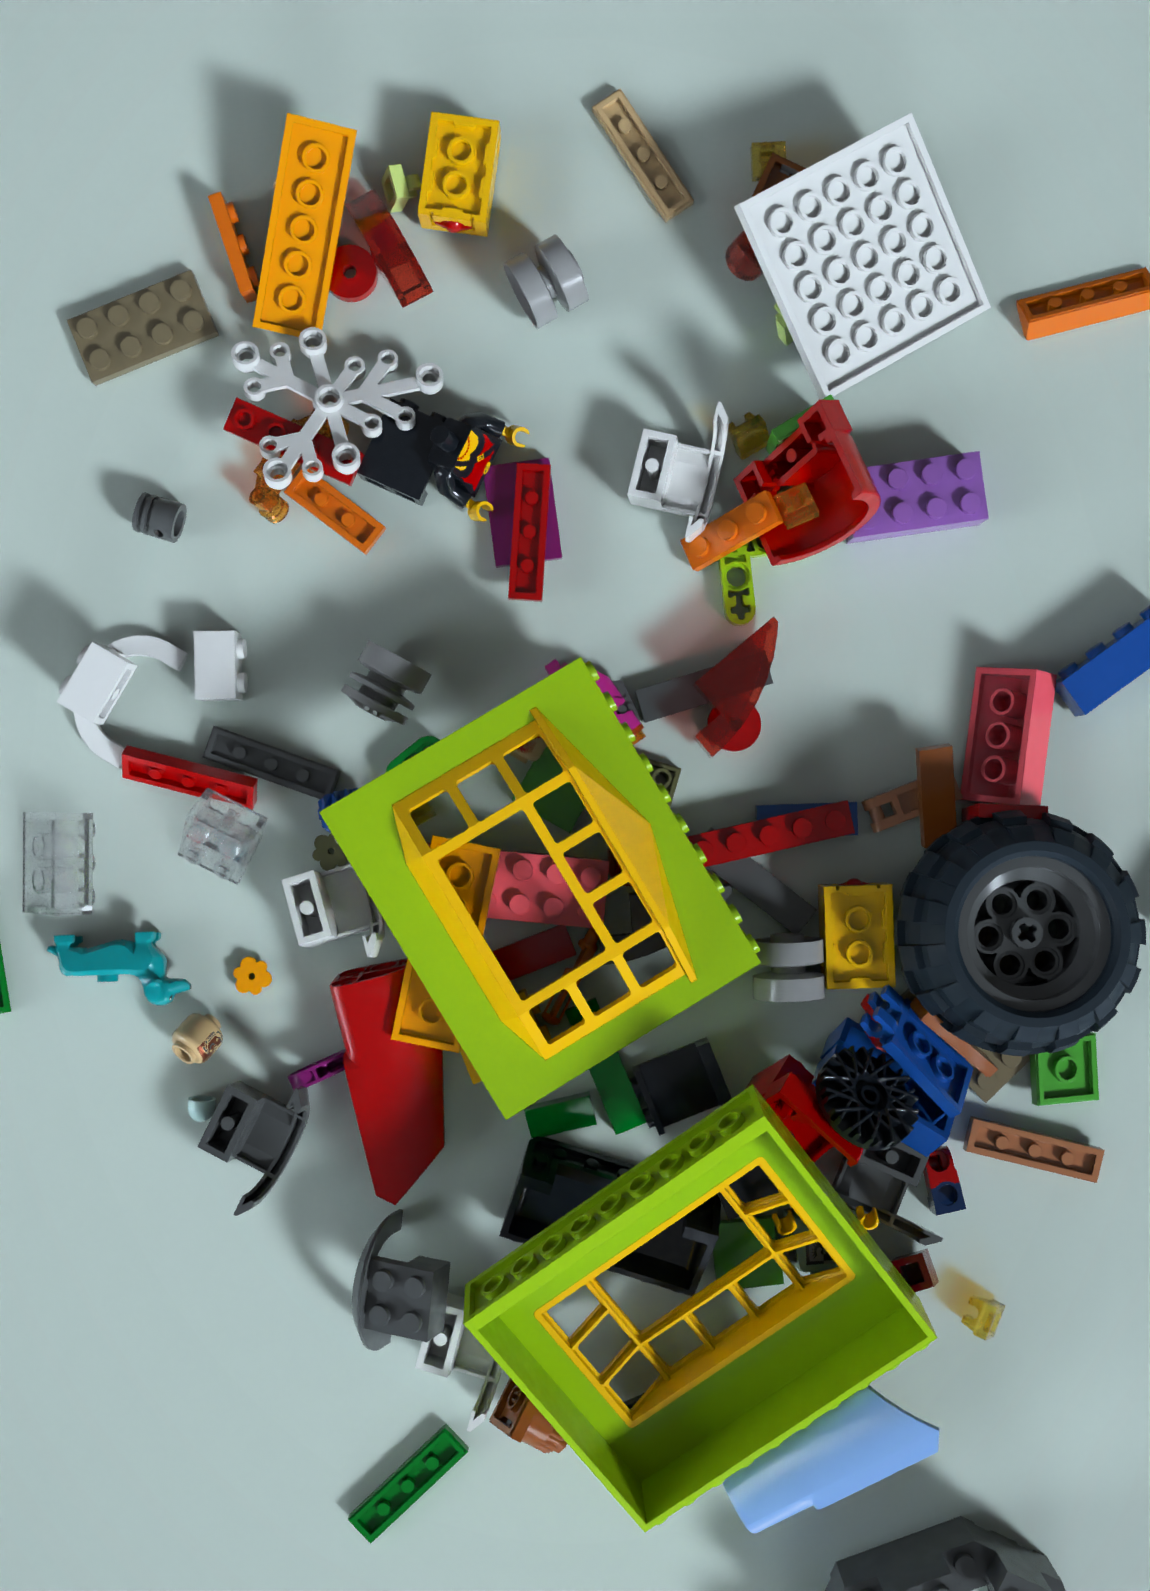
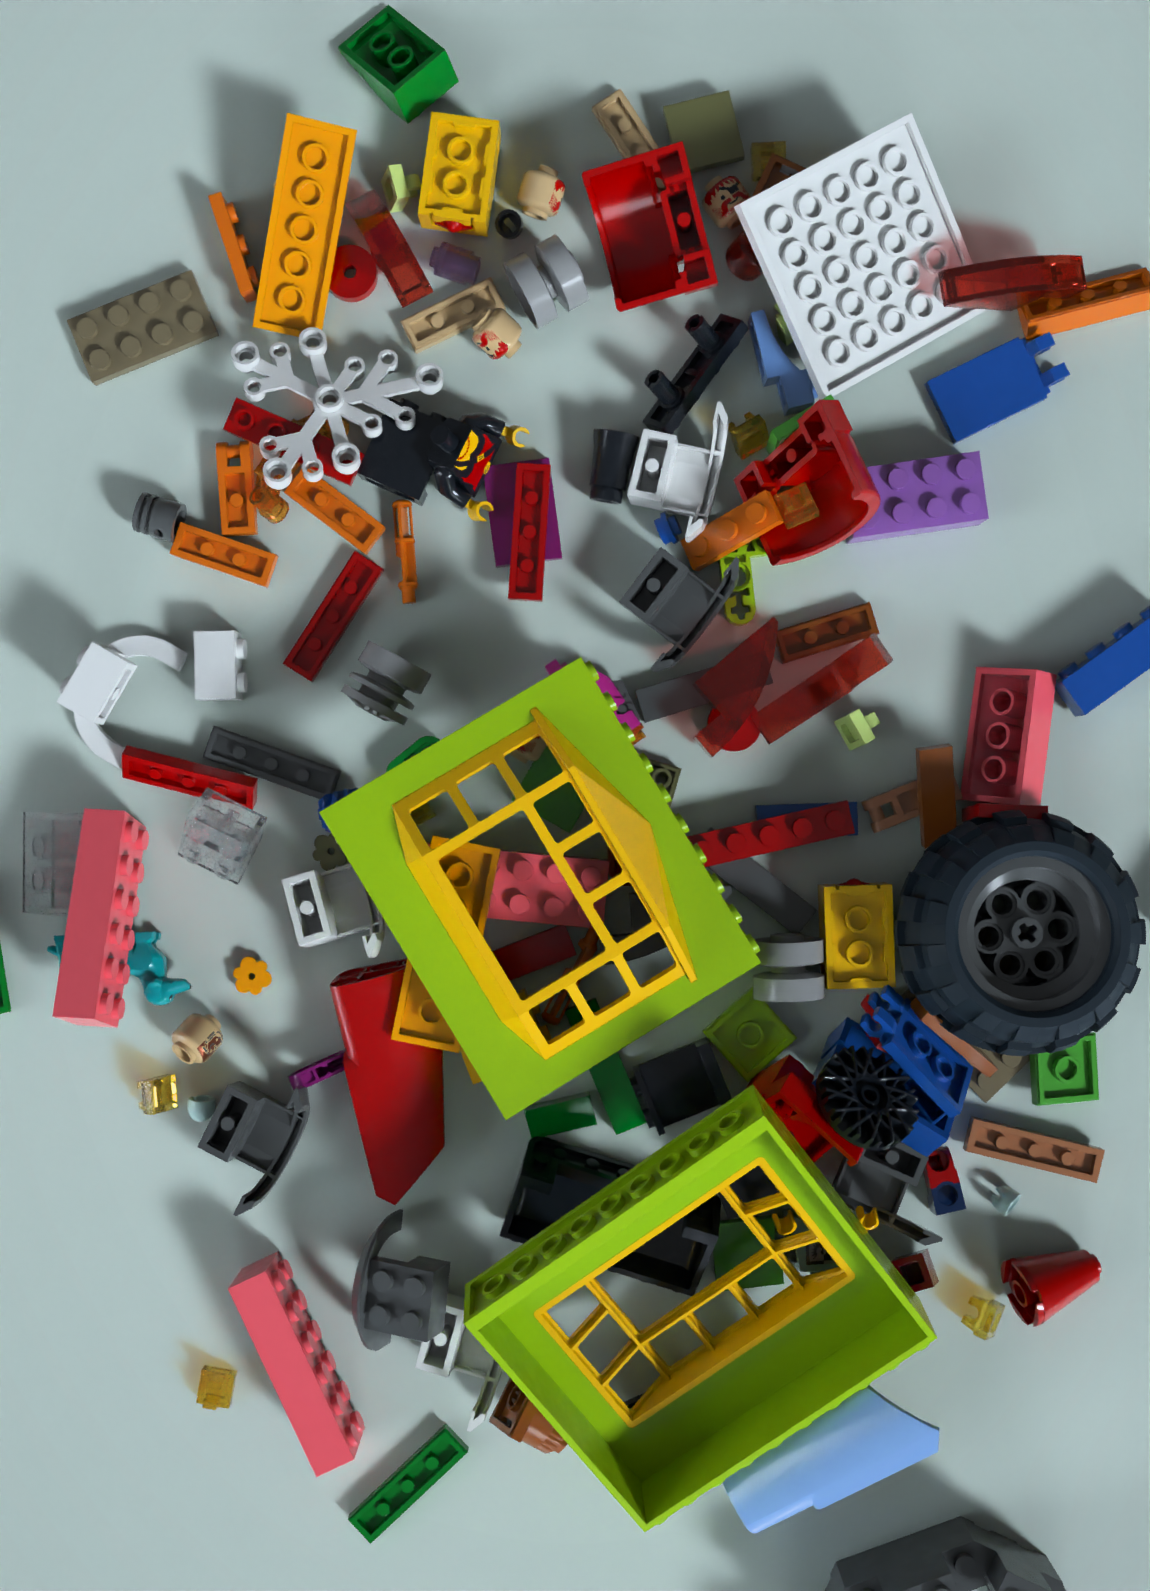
none -> coral brick [52,808,149,1028]
none -> clear yellow tile [137,1074,178,1115]
none -> orange plate [170,522,279,588]
none -> clear yellow tile [196,1365,237,1410]
none -> orange plate [216,441,258,537]
none -> coral brick [228,1251,365,1477]
none -> red tile [283,551,384,682]
none -> green slope [338,5,459,124]
none -> orange piece [392,499,418,604]
none -> tan tile [401,277,506,354]
none -> clear purple brick [429,241,481,285]
none -> tan head [471,307,522,359]
none -> black hinge [495,209,523,239]
none -> tan head [517,165,566,221]
none -> red piece [582,141,718,312]
none -> black plant [589,429,640,504]
none -> dark grey piece [619,547,739,672]
none -> black plate [642,313,749,434]
none -> blue plate [654,511,682,545]
none -> olive tile [663,90,745,173]
none -> tan head [702,175,751,230]
none -> lime tile [702,987,797,1083]
none -> medium blue slope [747,309,818,416]
none -> clear red slope [751,632,893,744]
none -> dark orange tile [772,602,880,664]
none -> yellowish green tile [834,709,880,751]
none -> blue tile [924,332,1070,445]
none -> clear red slope [938,255,1087,311]
none -> light aqua hinge [991,1185,1021,1216]
none -> red cone [1001,1249,1102,1327]

